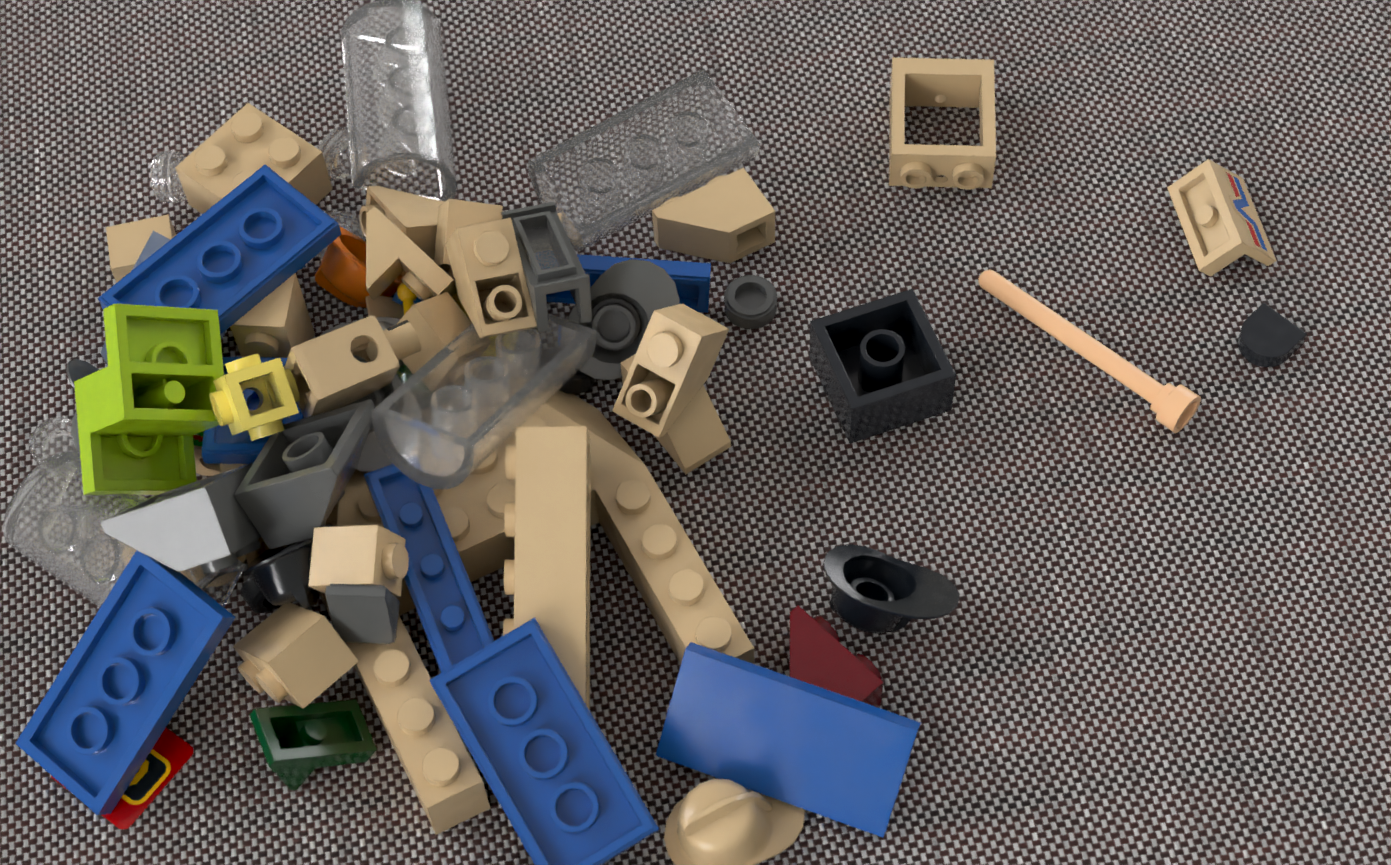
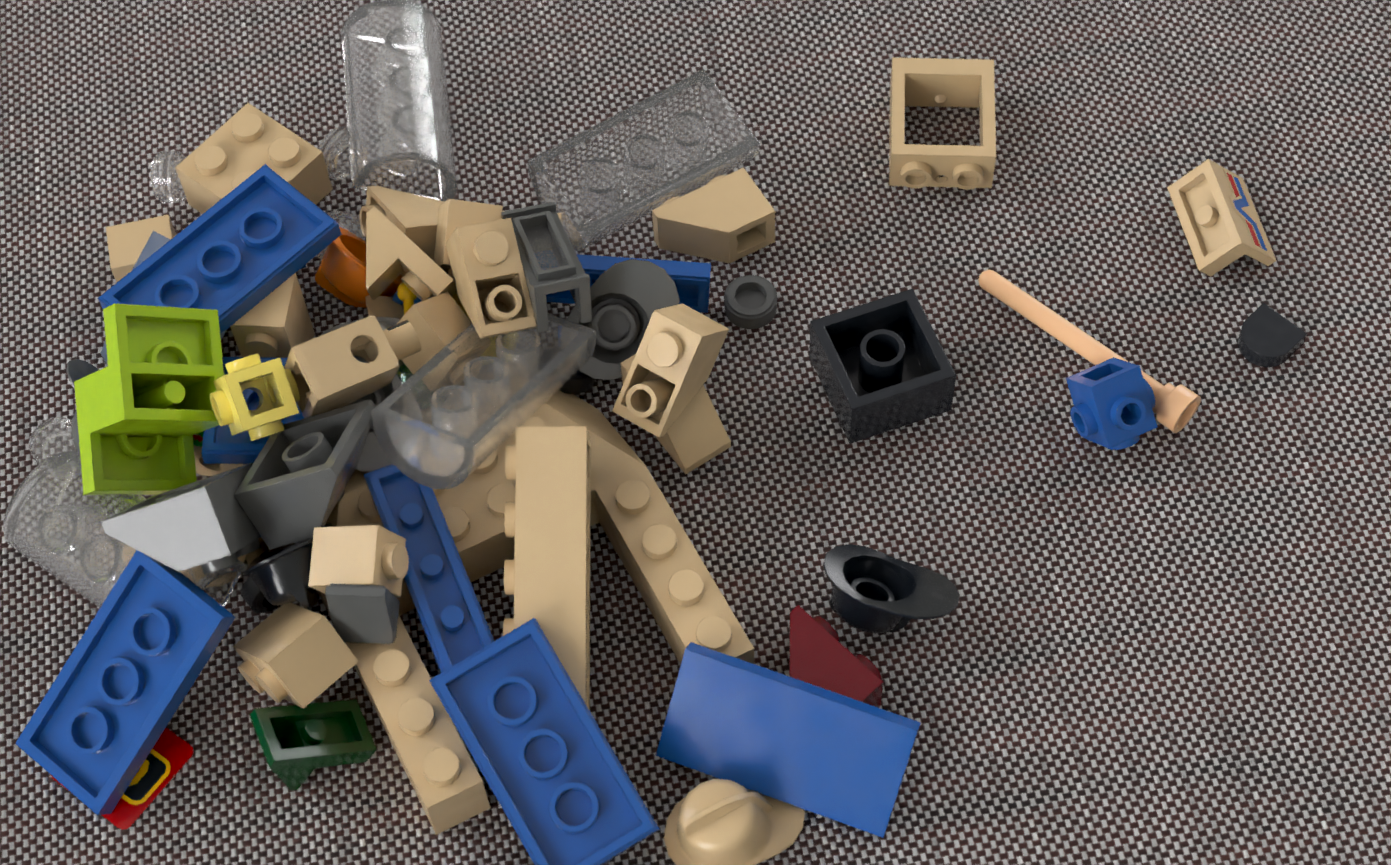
none -> blue brick [1066,357,1157,450]

